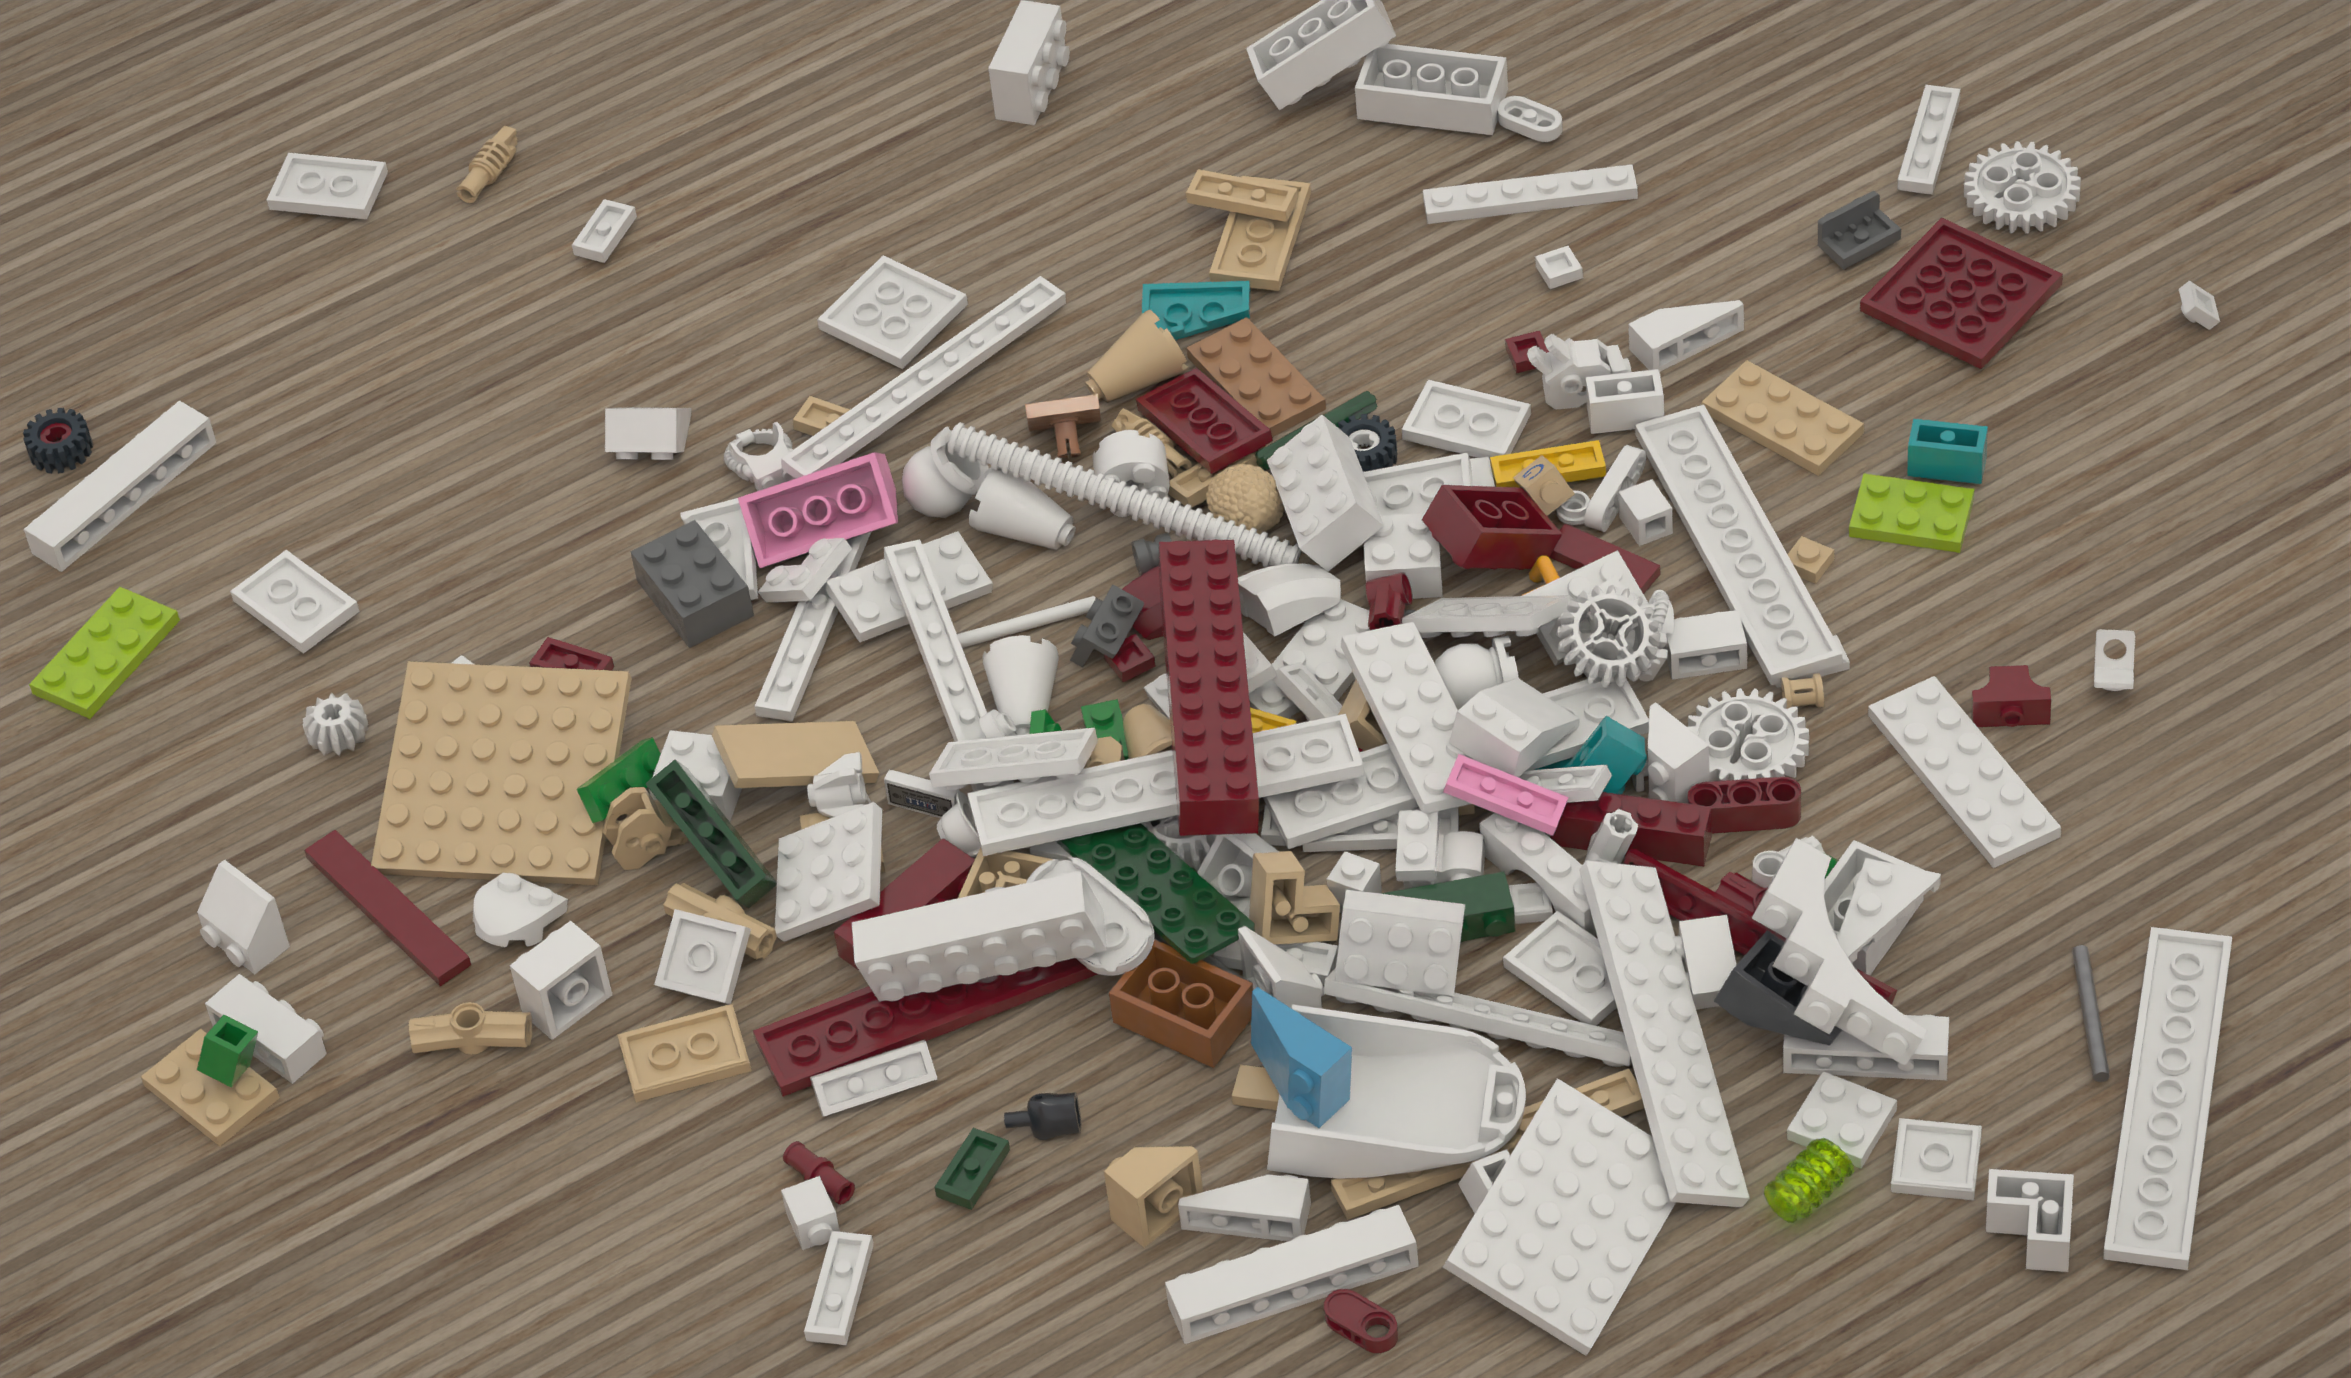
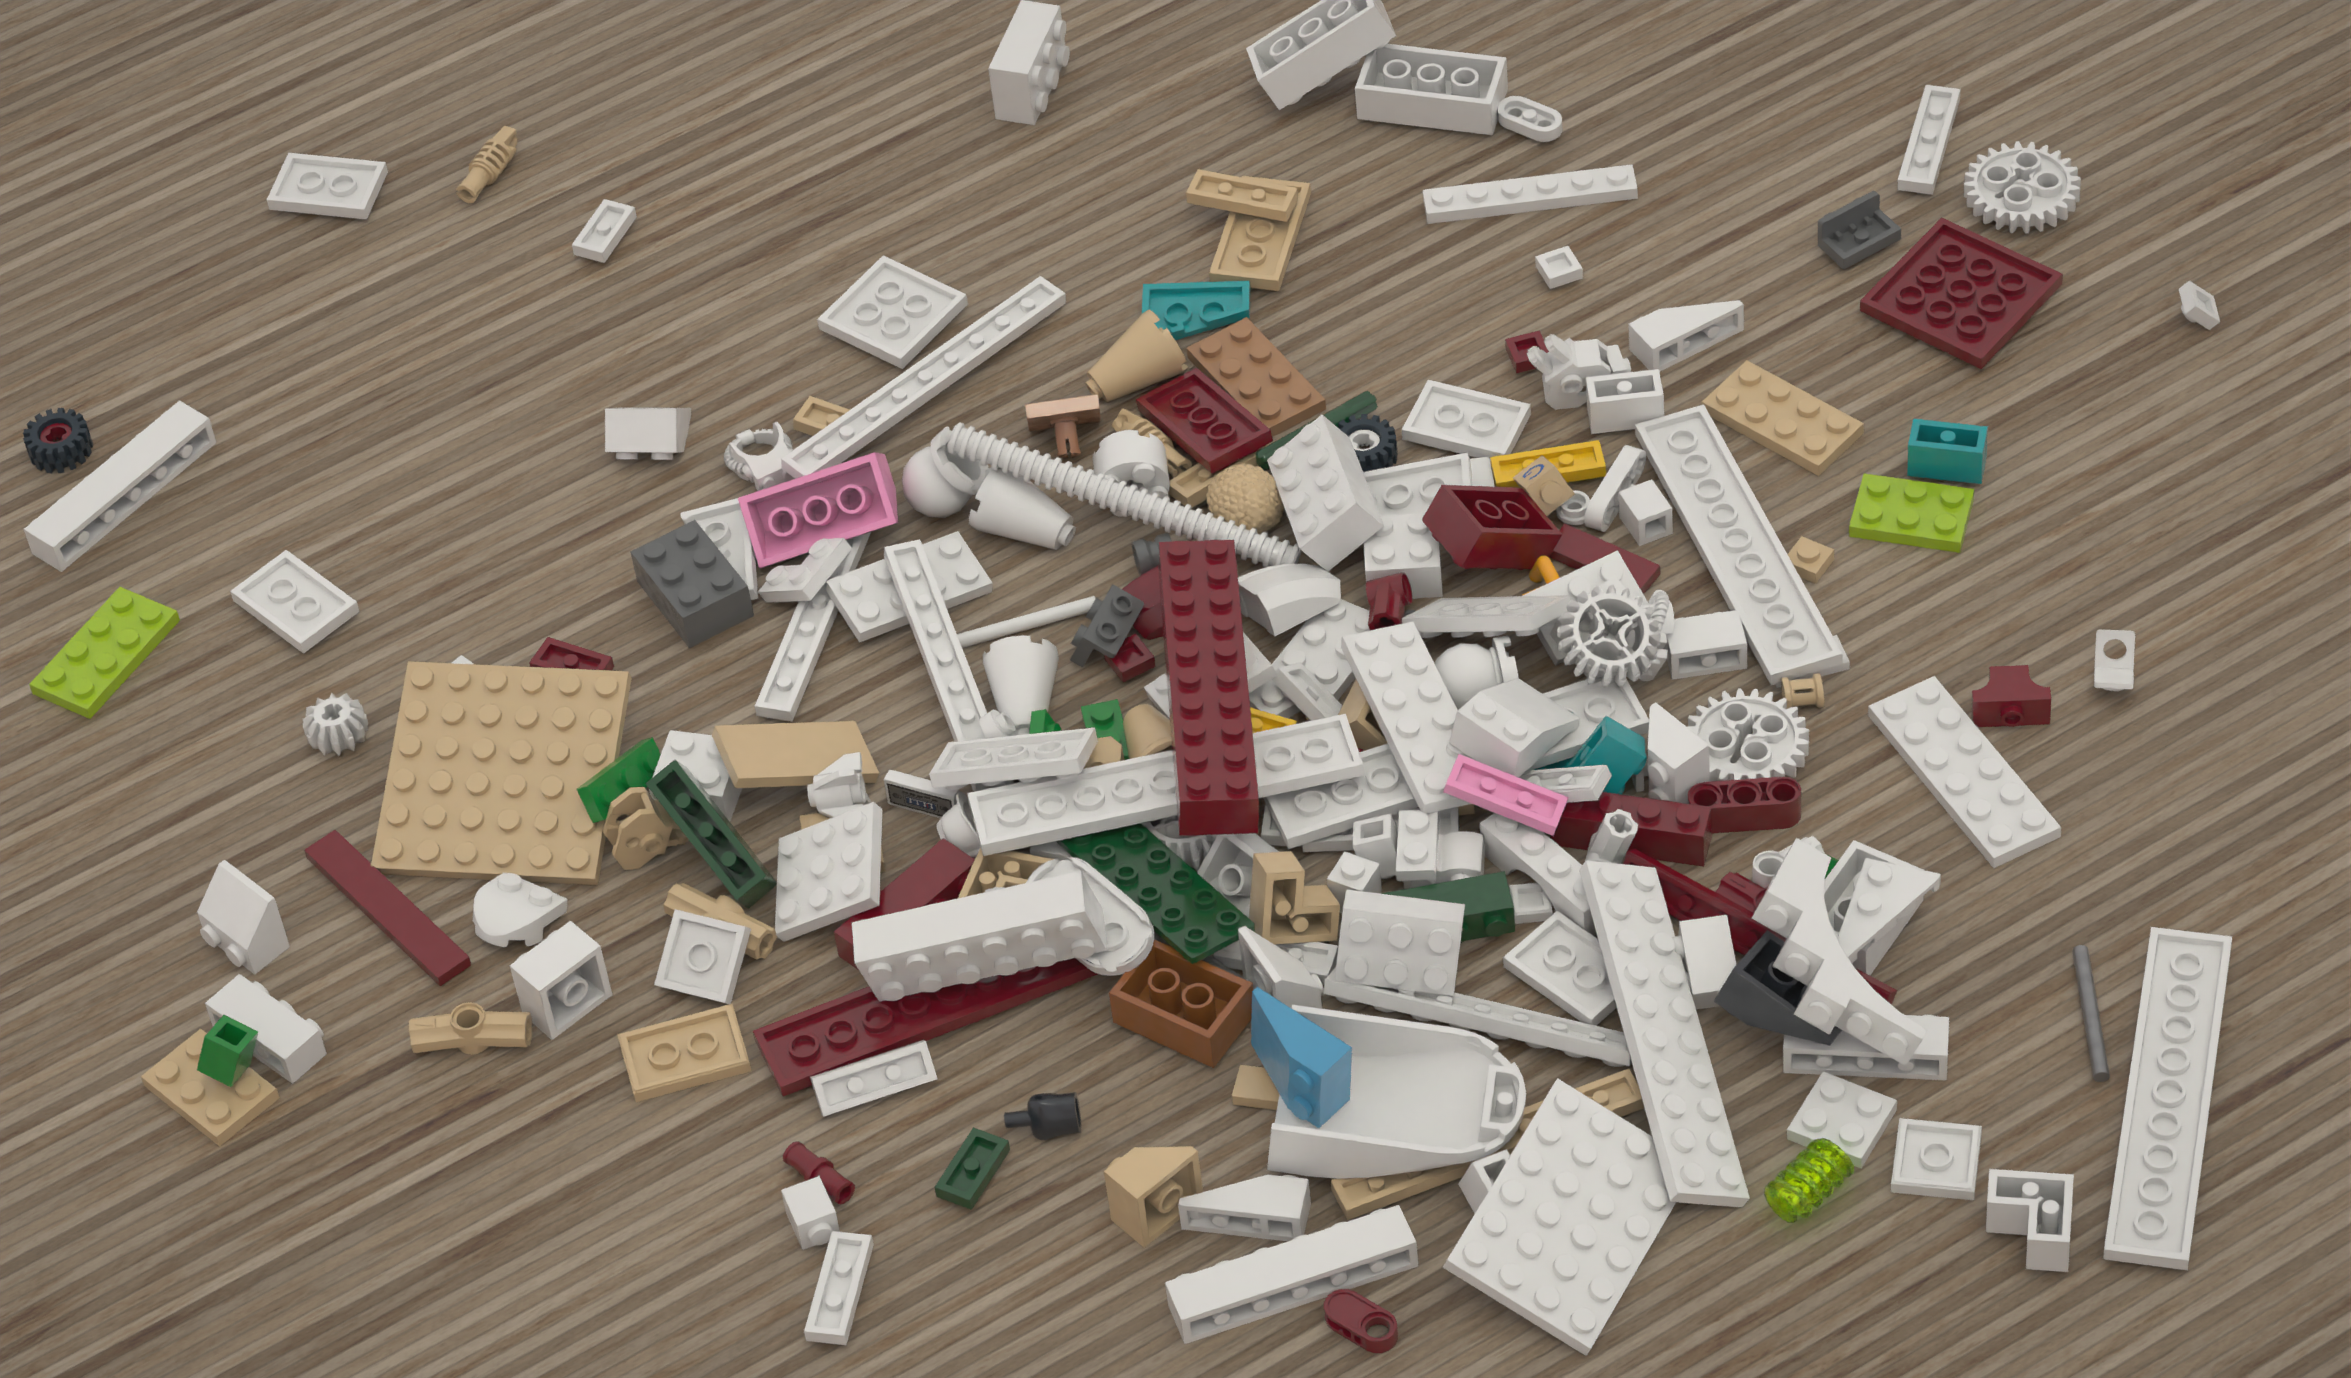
none -> white brick [1353,814,1398,879]

